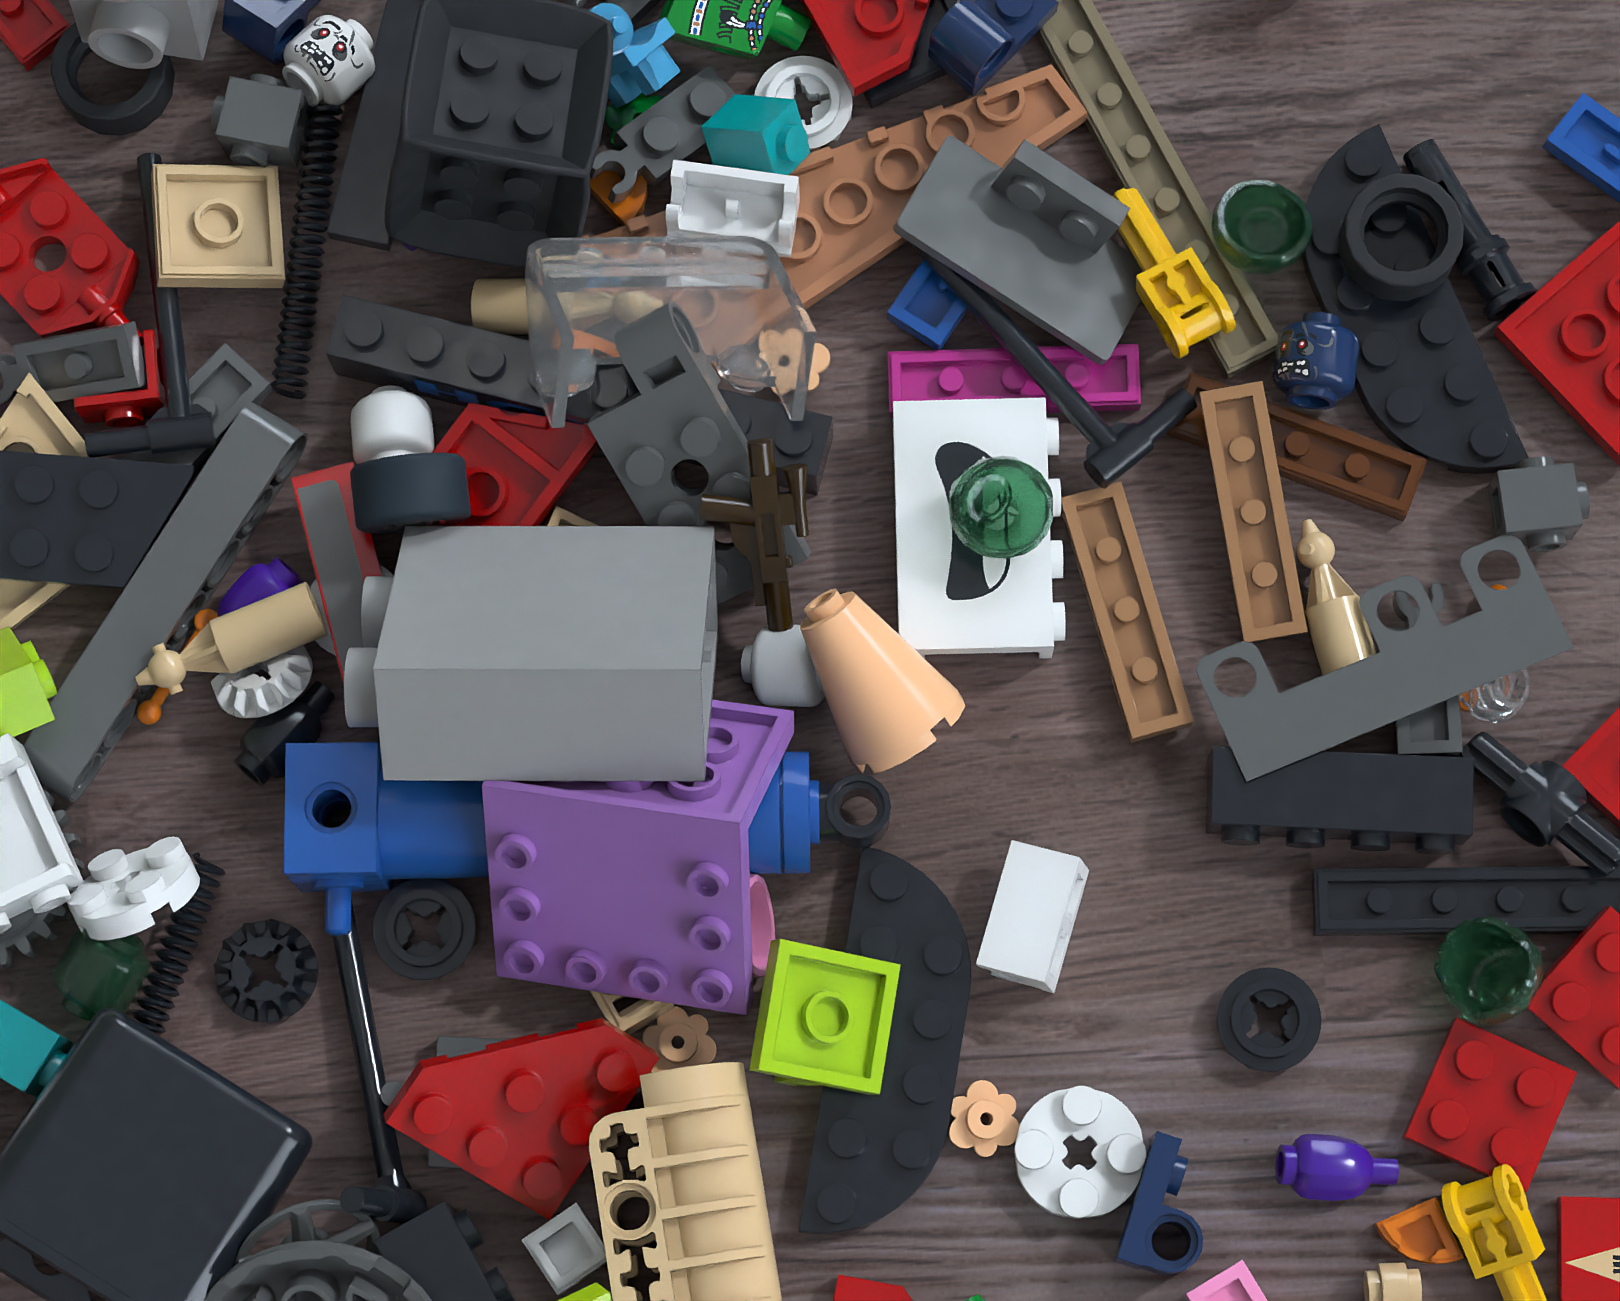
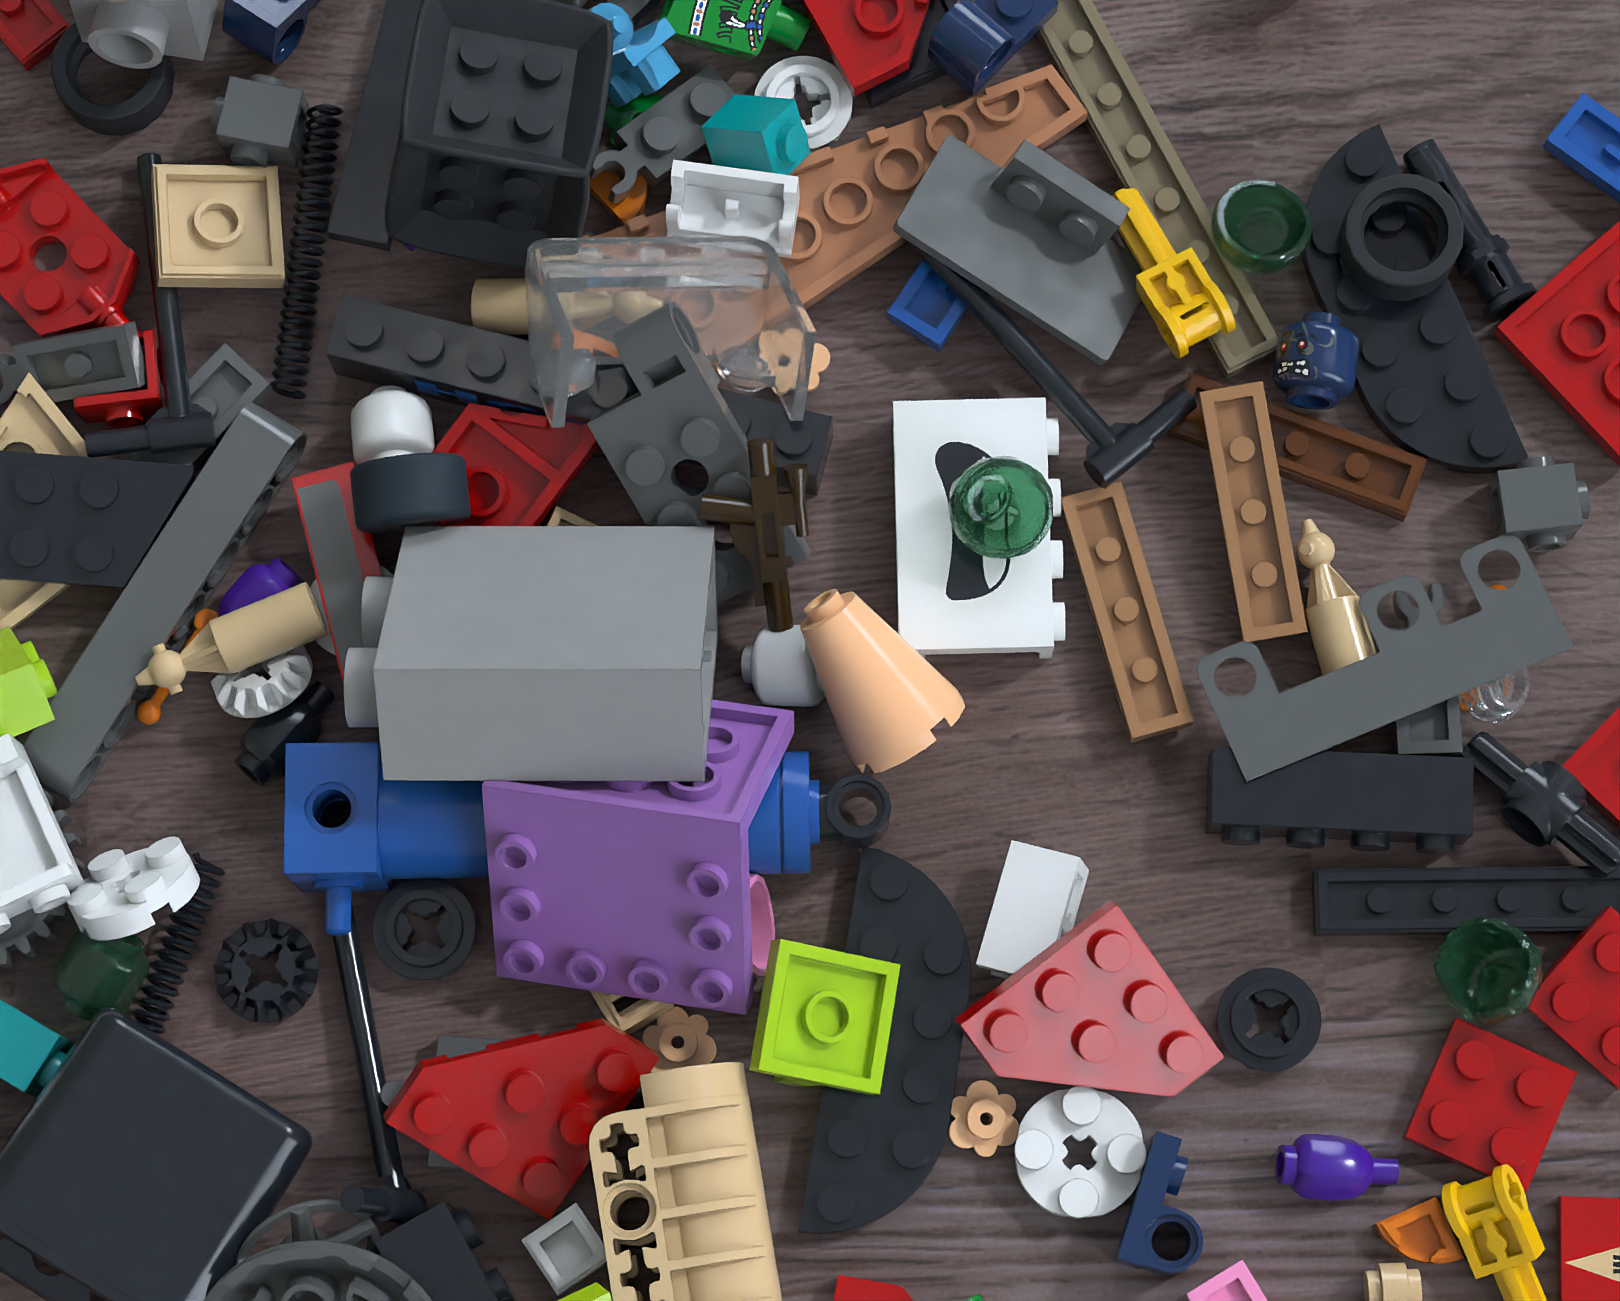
white head [282,15,375,107] -> none
dark pink tile [887,344,1141,418] -> none
none -> plate [954,900,1224,1097]

